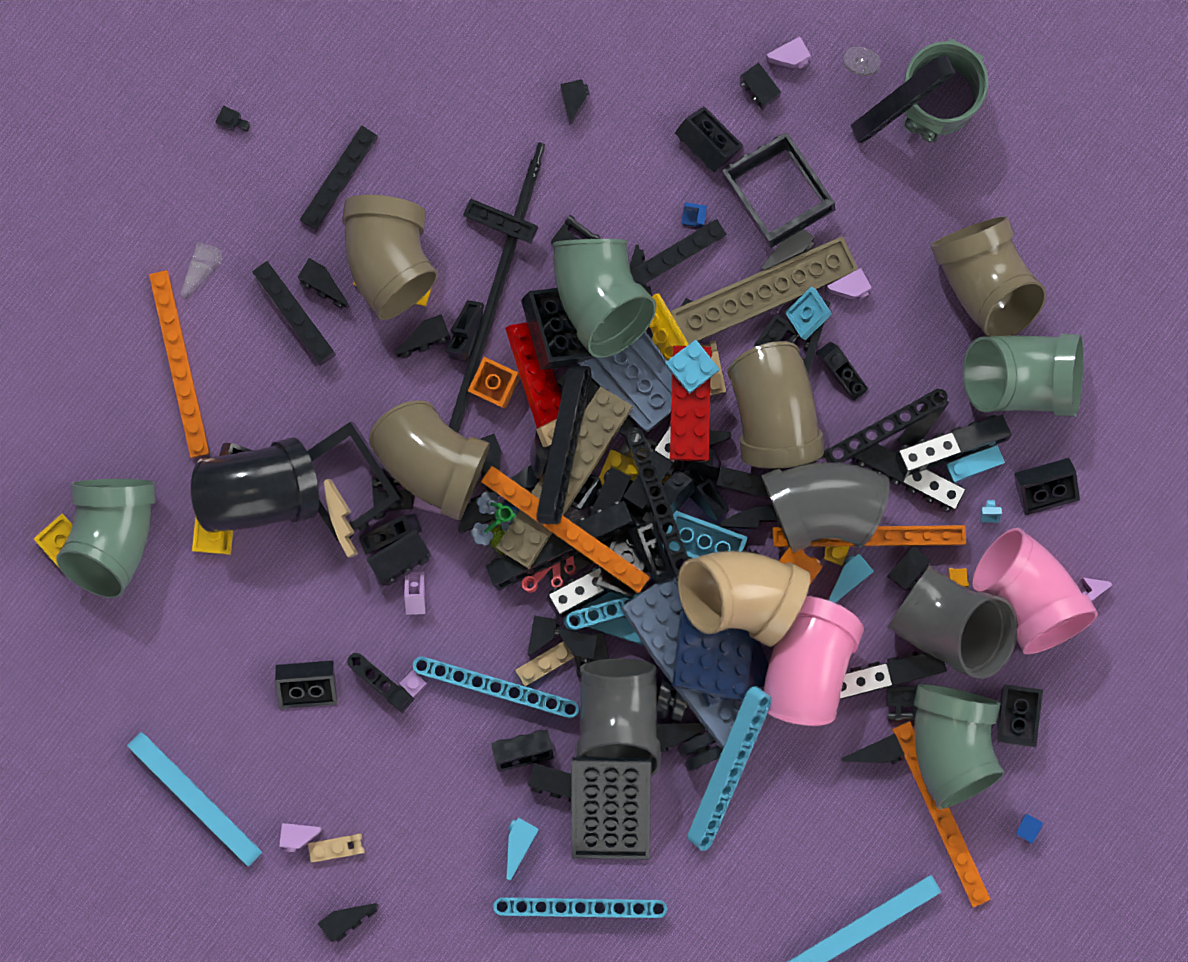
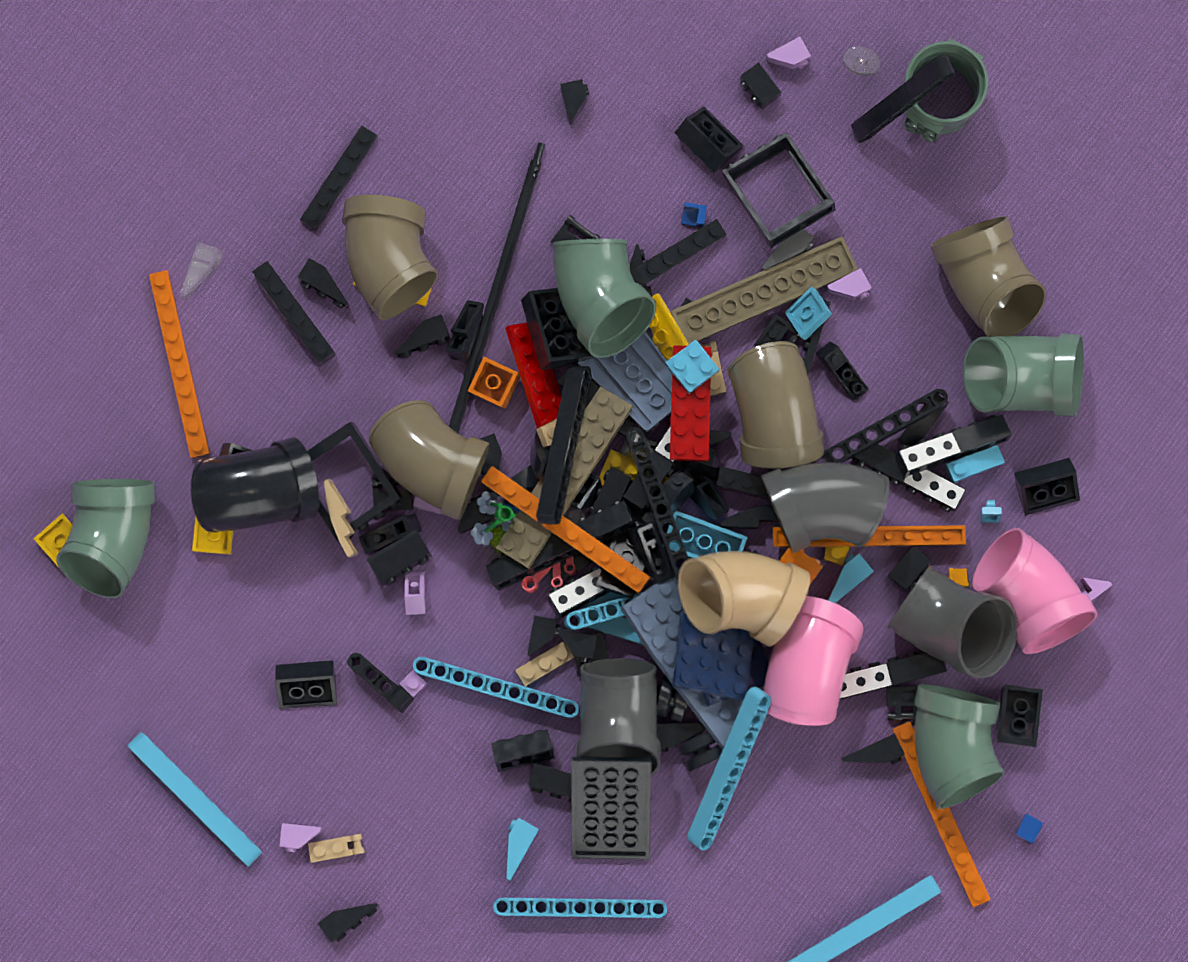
black plate [215,105,251,132] -> none
black plate [463,198,539,244] -> none

